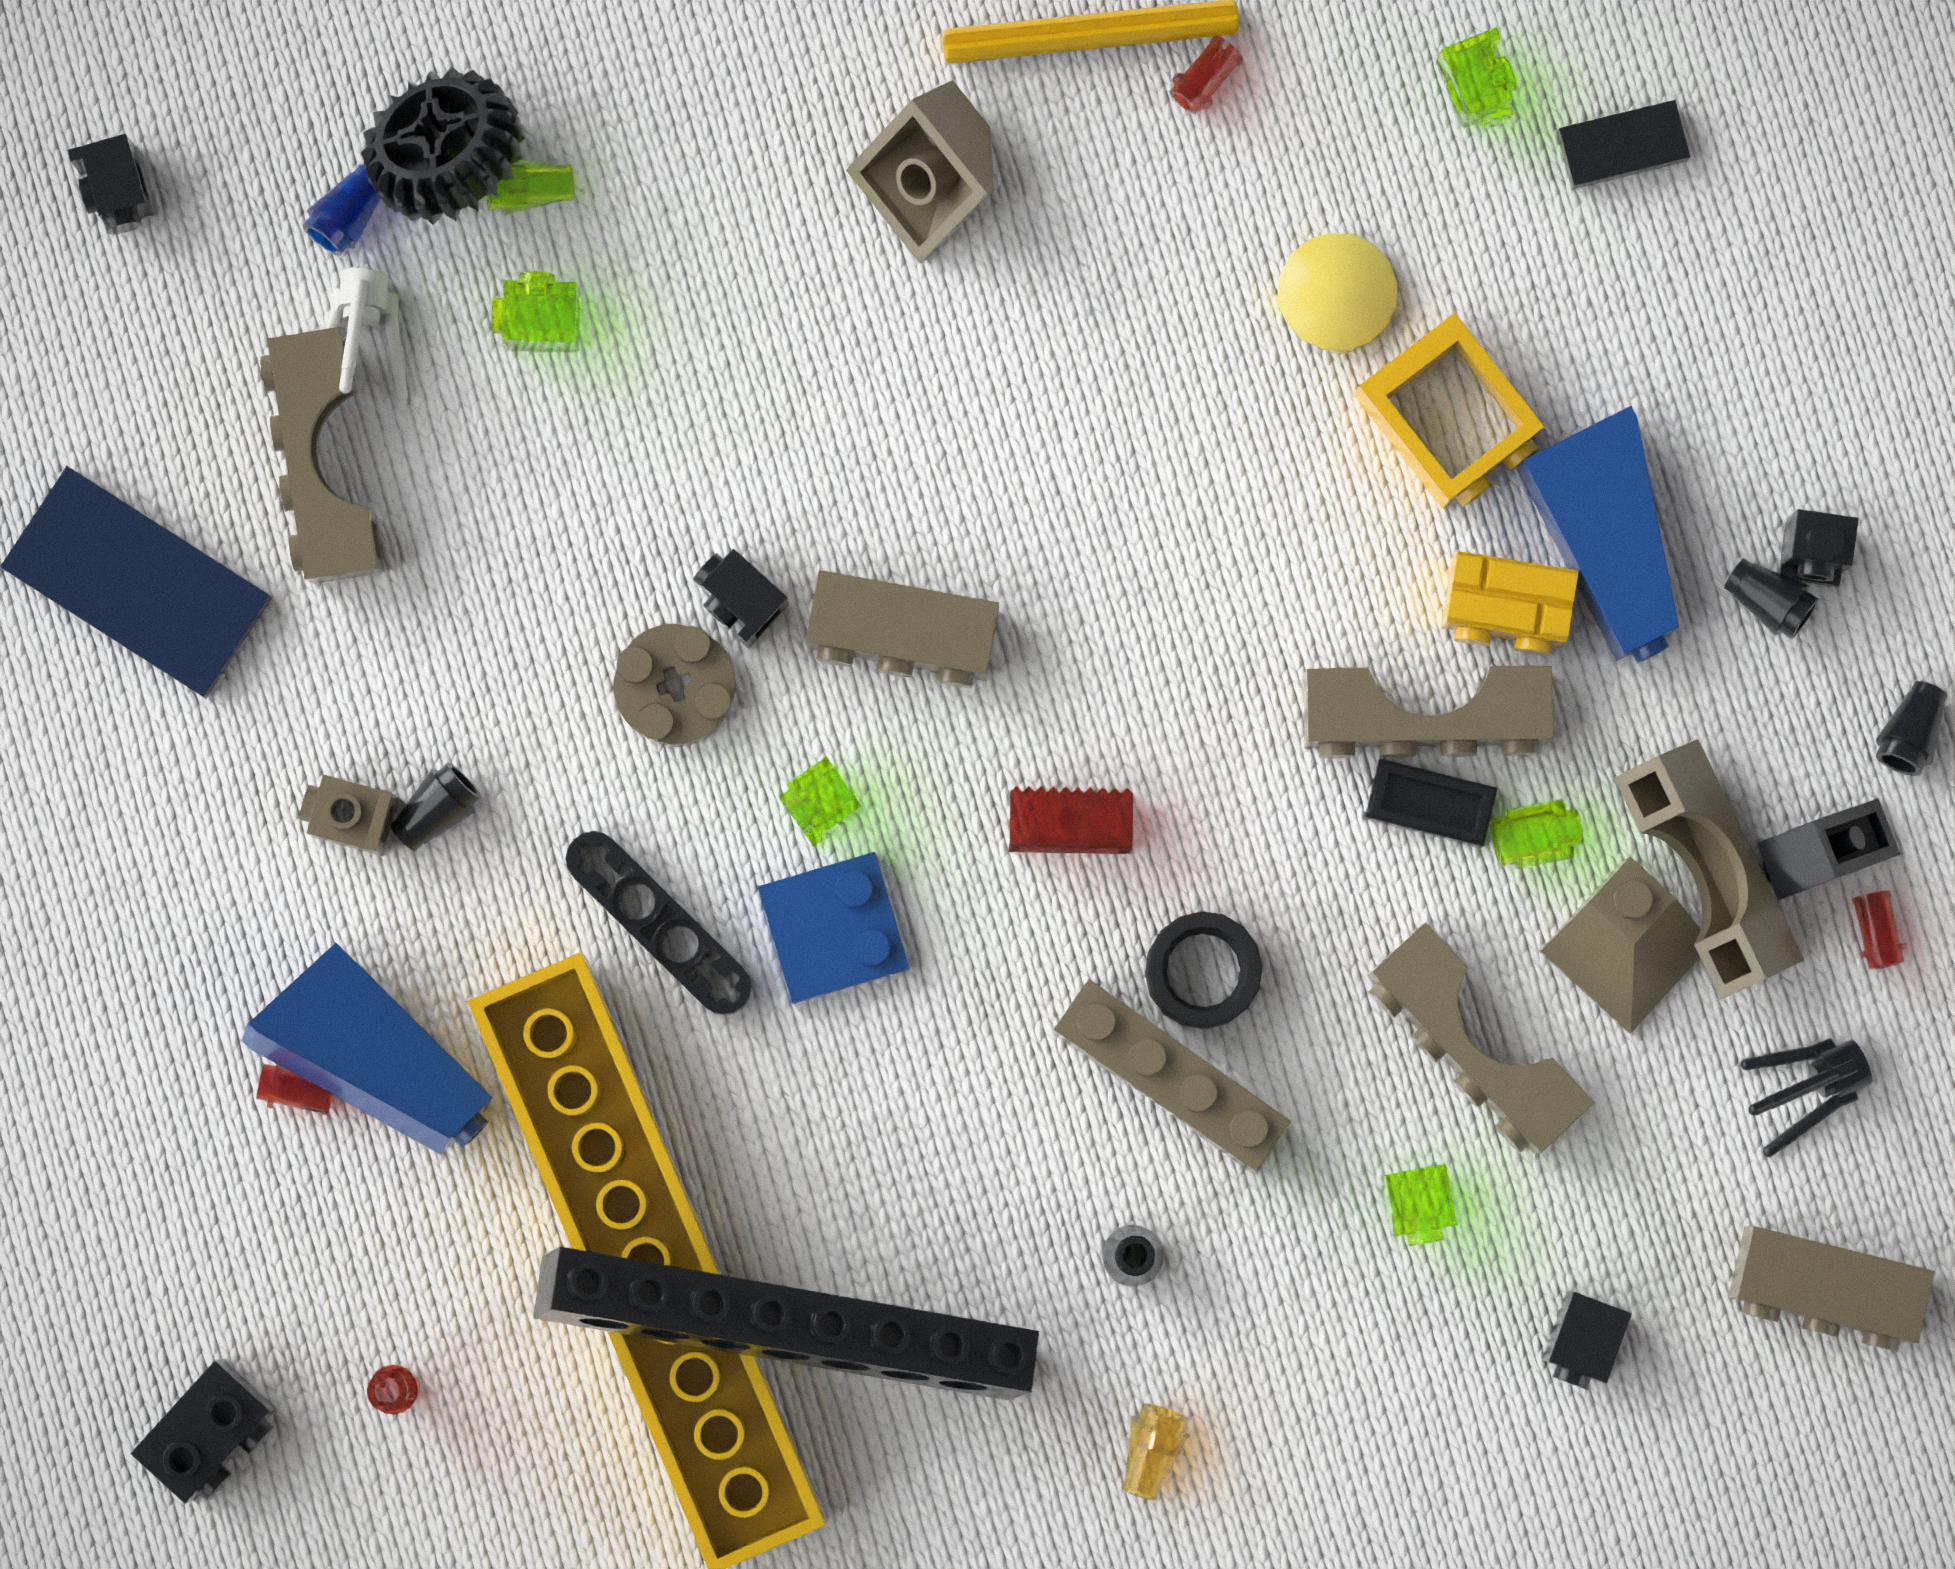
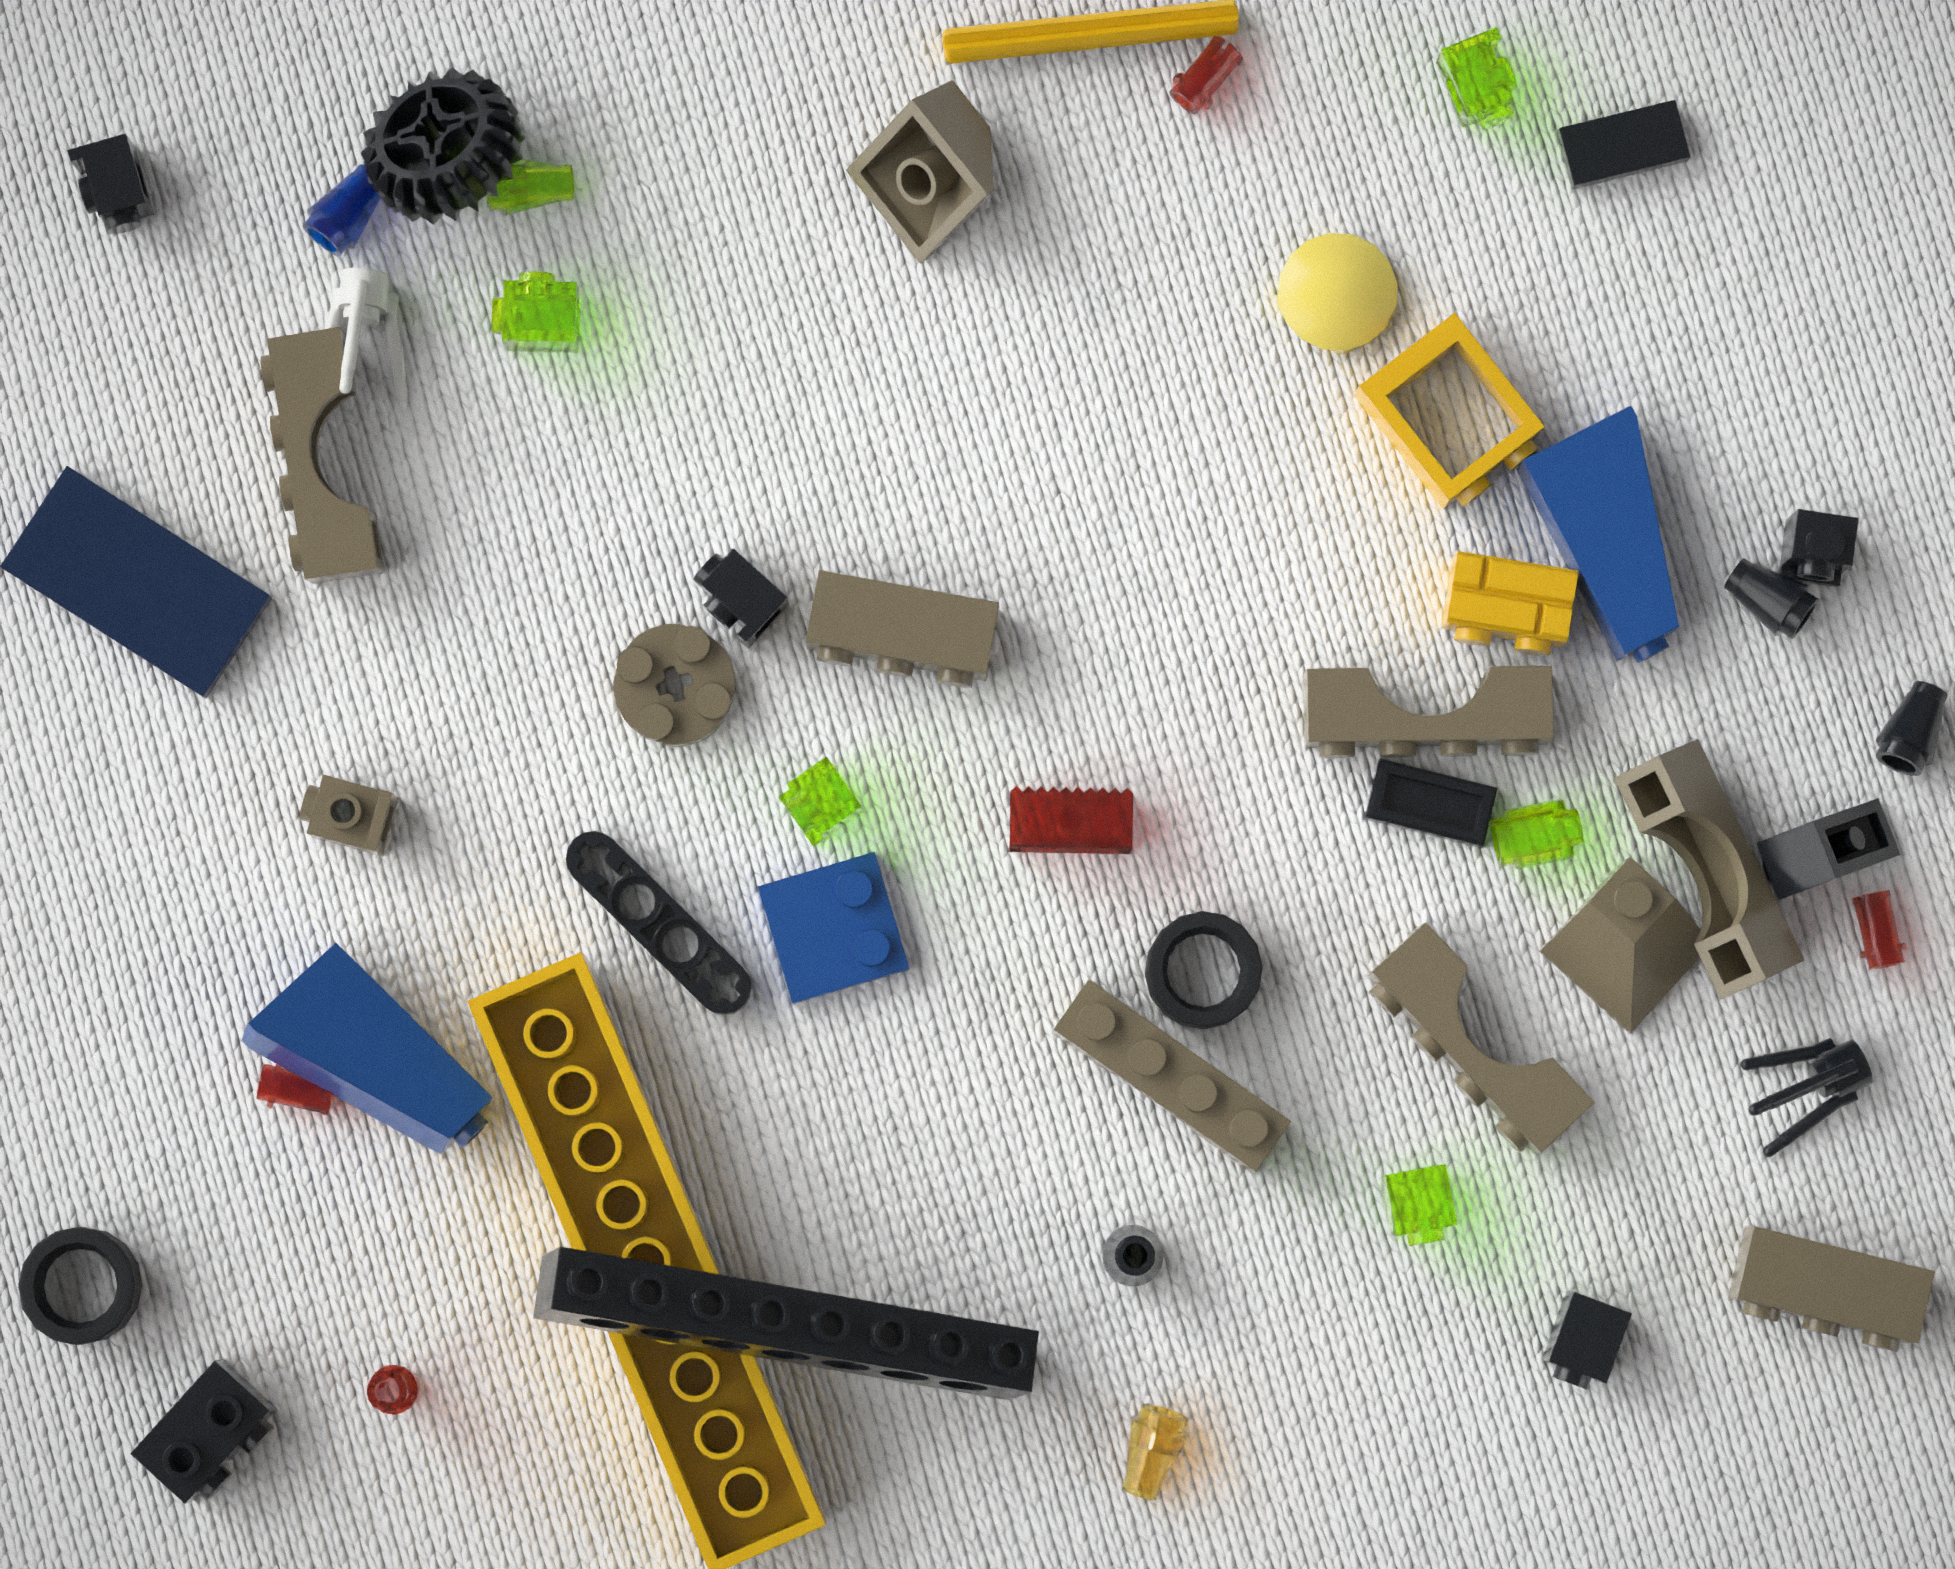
black cone [390,762,481,852] -> none
none -> black tyre [18,1227,143,1345]

